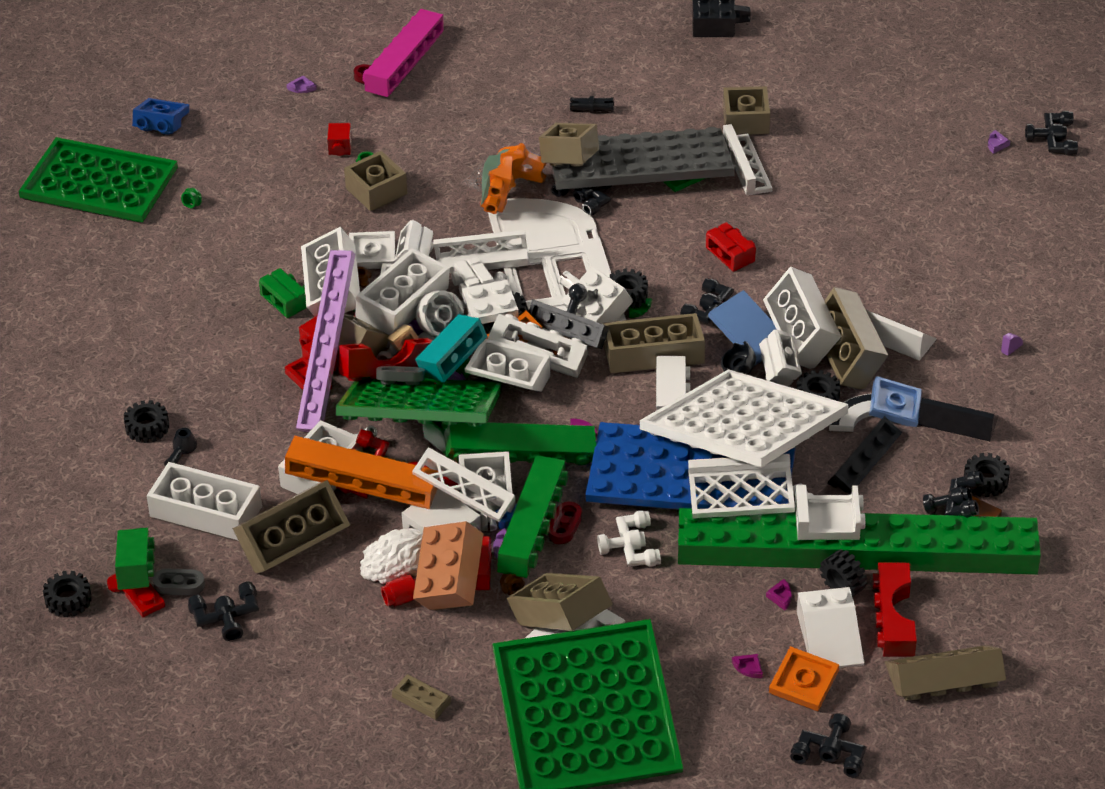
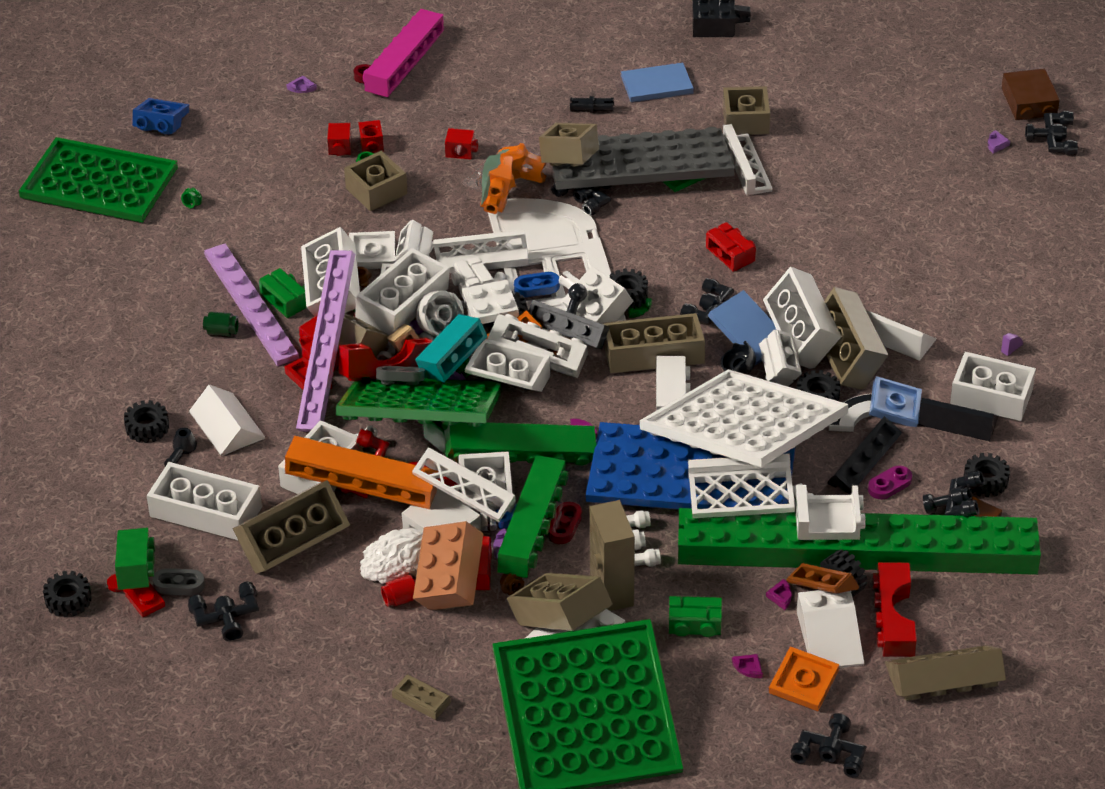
none -> white slope [189,385,265,456]
none -> dark green brick [203,312,239,336]
none -> lavender plate [204,244,299,366]
none -> red brick [358,120,384,154]
none -> red brick [445,128,478,160]
none -> blue plate [514,272,560,298]
none -> dark tan brick [590,500,635,611]
none -> medium blue tile [621,63,694,102]
none -> green brick [669,596,722,637]
none -> dark orange slope [786,563,859,594]
none -> magenta plate [868,466,912,500]
none -> white brick [950,352,1036,421]
none -> reddish brown brick [1001,68,1060,120]

